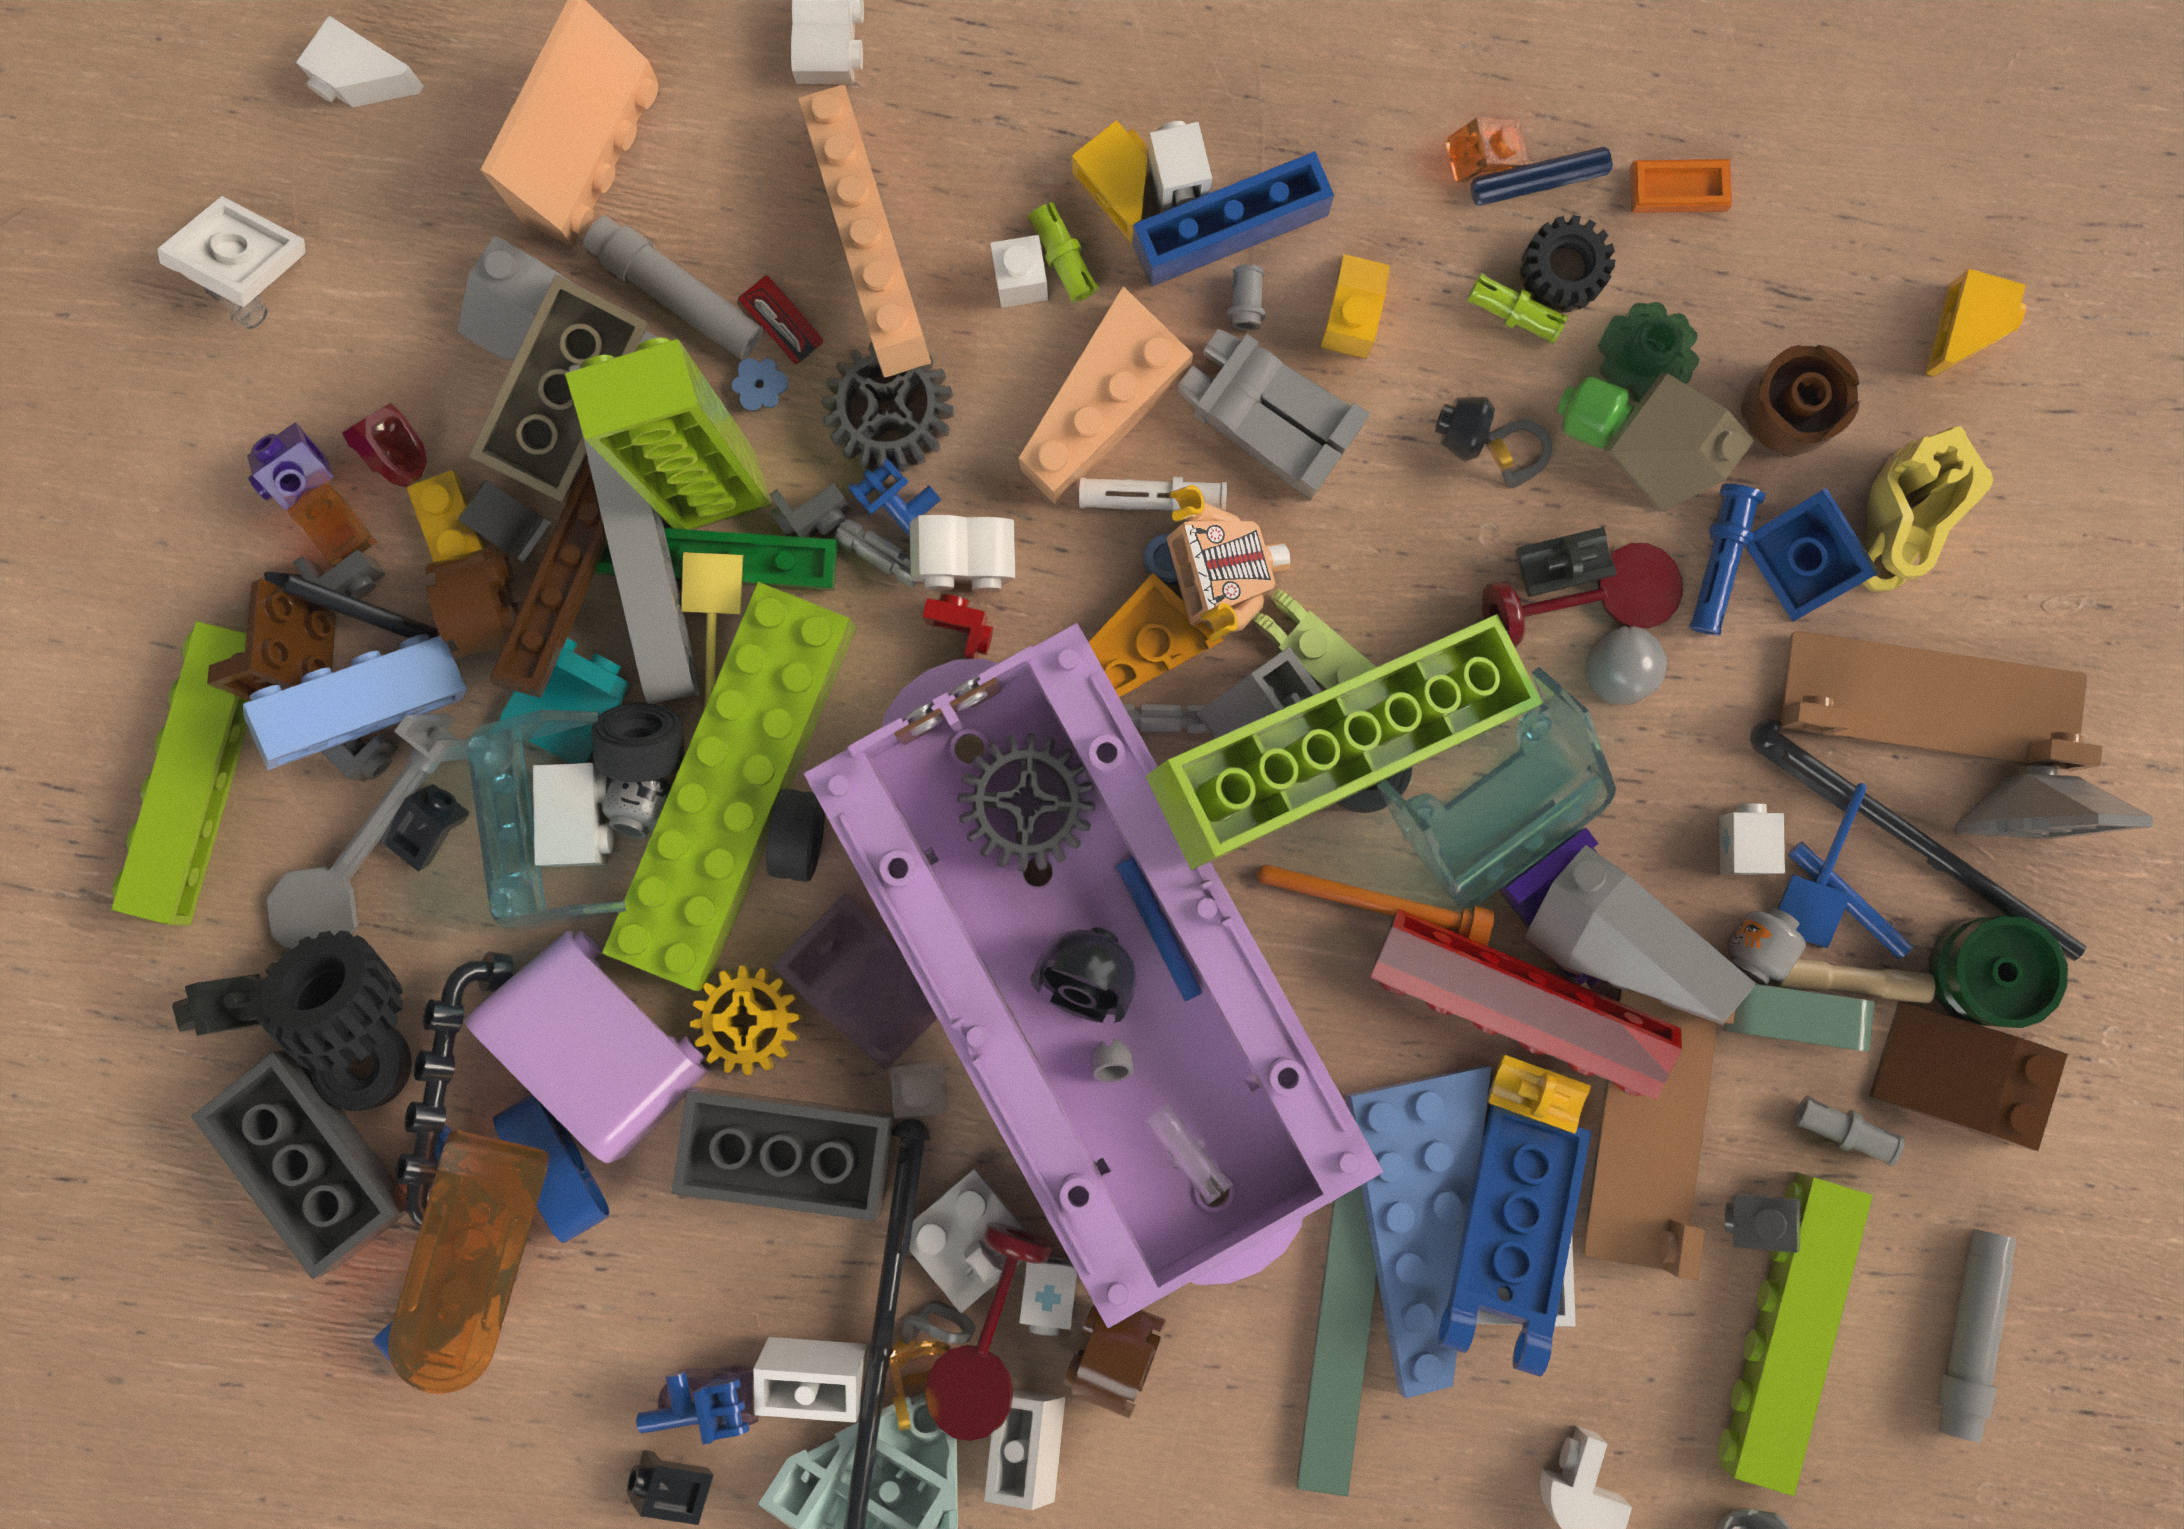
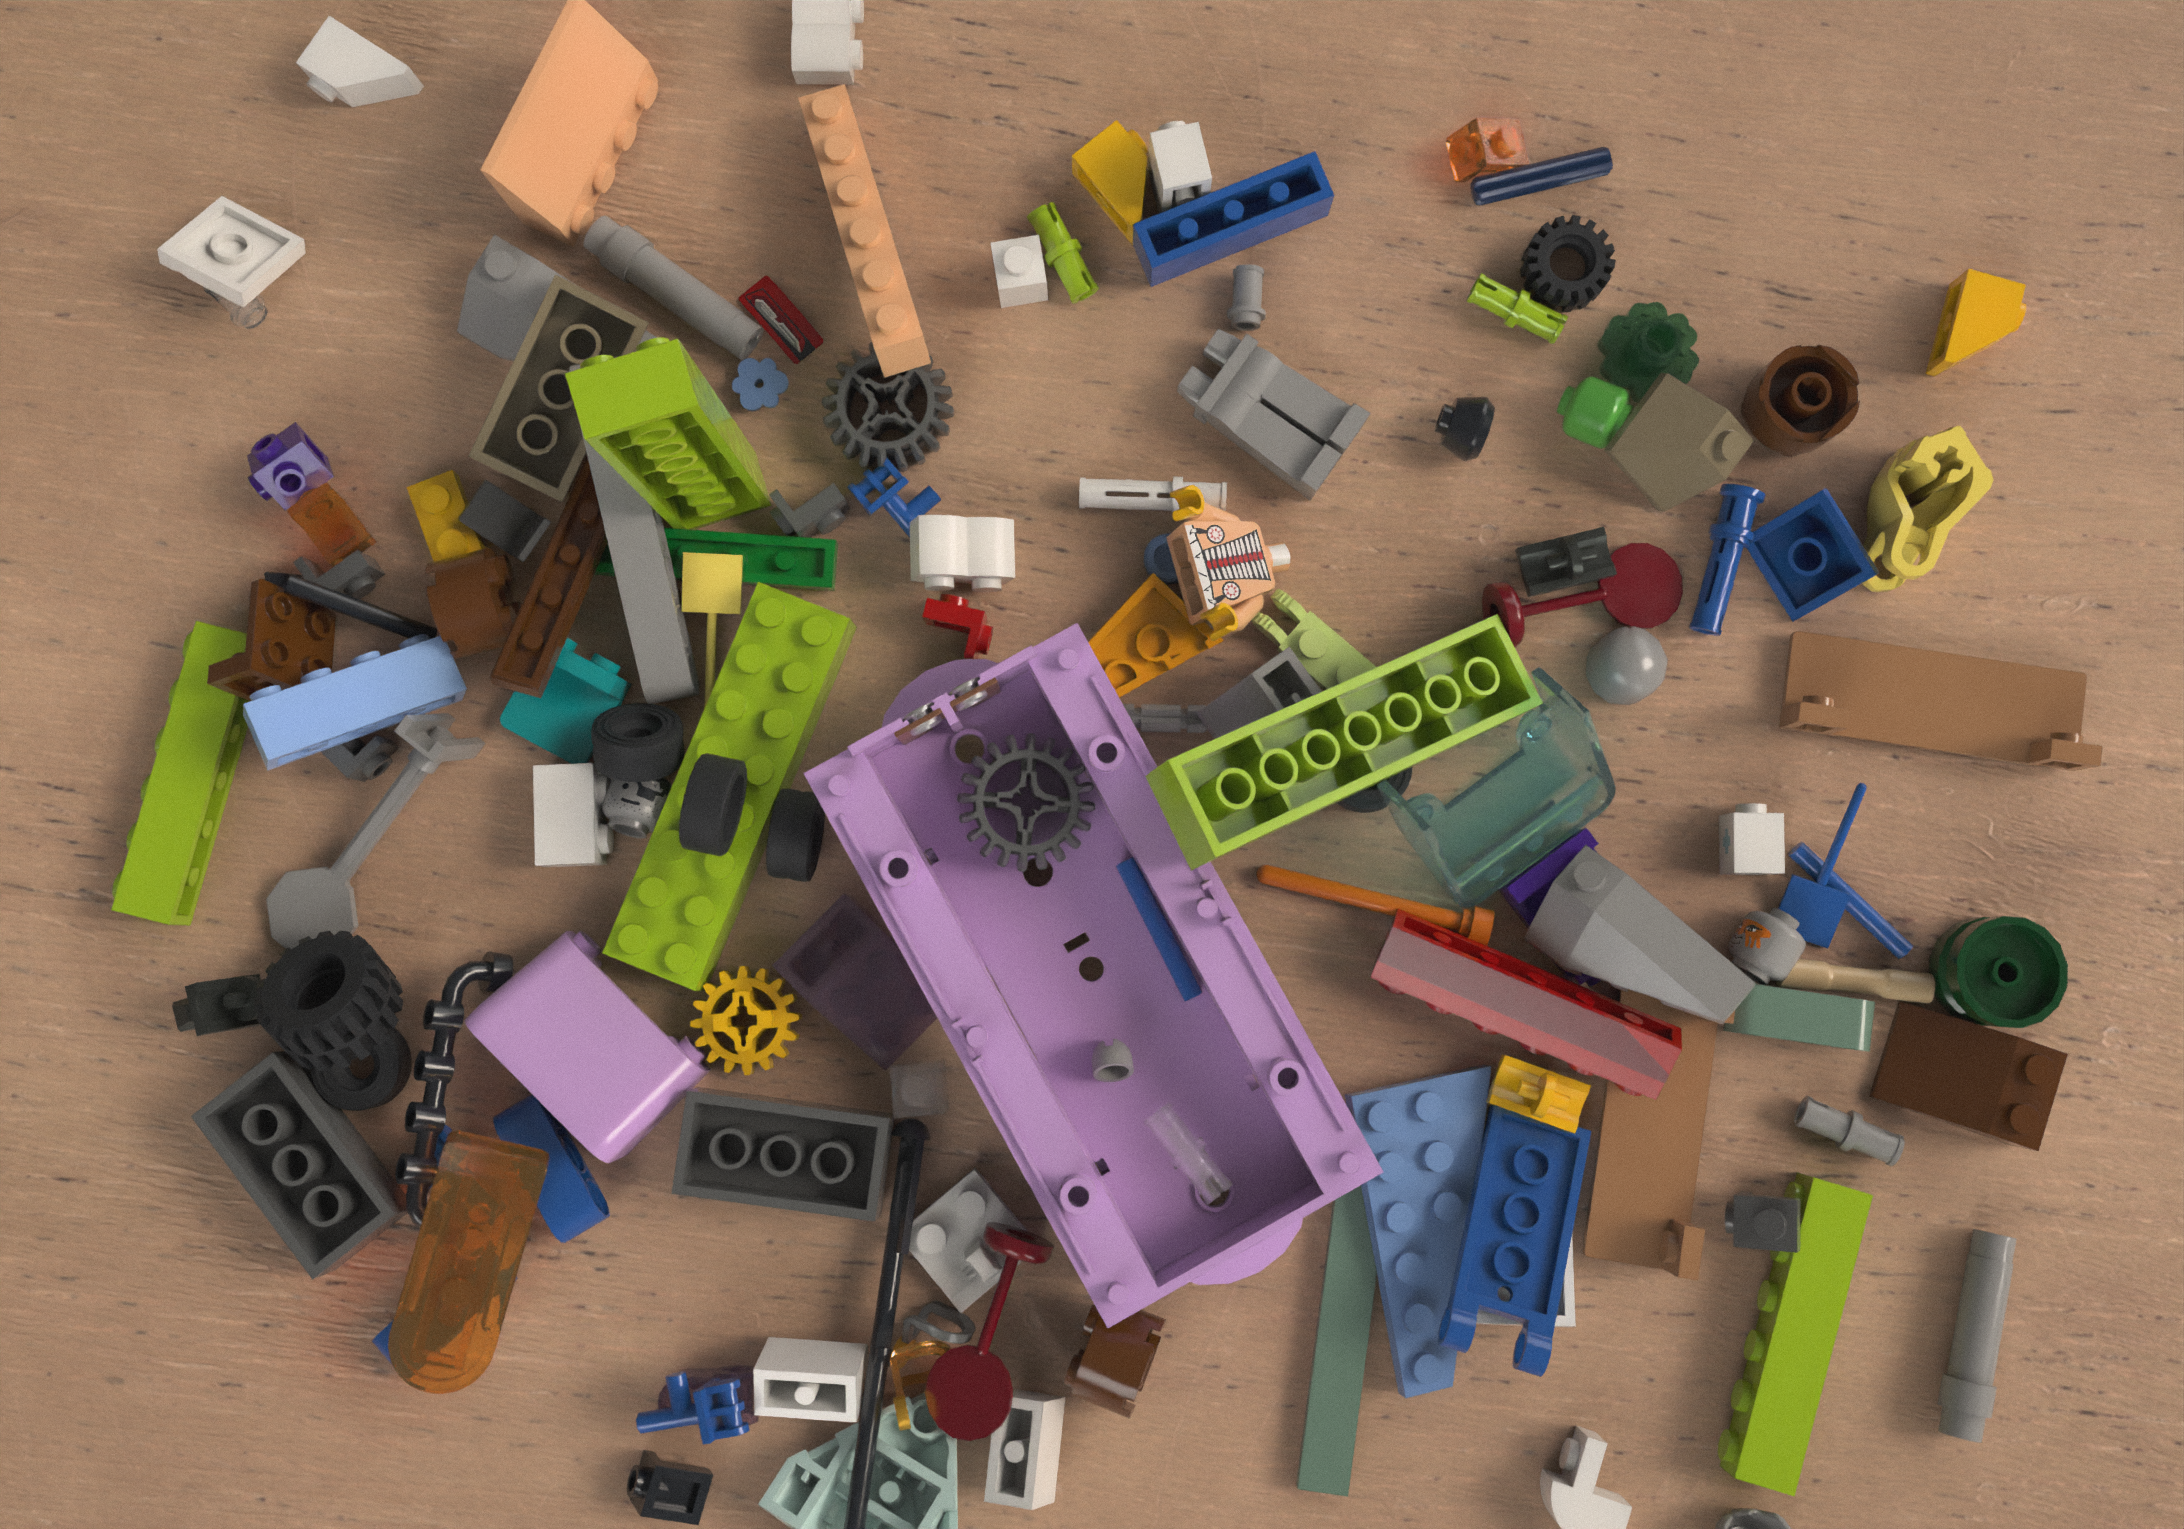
rock [342,403,427,488] -> none
black bracket [380,784,469,871] -> none
clear light blue windscreen [467,710,626,932] -> none
light grey axle [834,519,918,587] -> none
light nougat wedge [1019,287,1193,504] -> none
white brick [1019,1257,1077,1336] -> none
black cylinder [1030,927,1137,1023] -> none
yellow slope [1320,254,1390,359] -> none
dark grey piece [1485,420,1552,488] -> none
orange tile [1630,159,1732,213] -> none
black bar [1750,719,2086,961] -> none
light grey wedge [1956,766,2153,839] -> none
none -> black tyre [679,753,747,856]

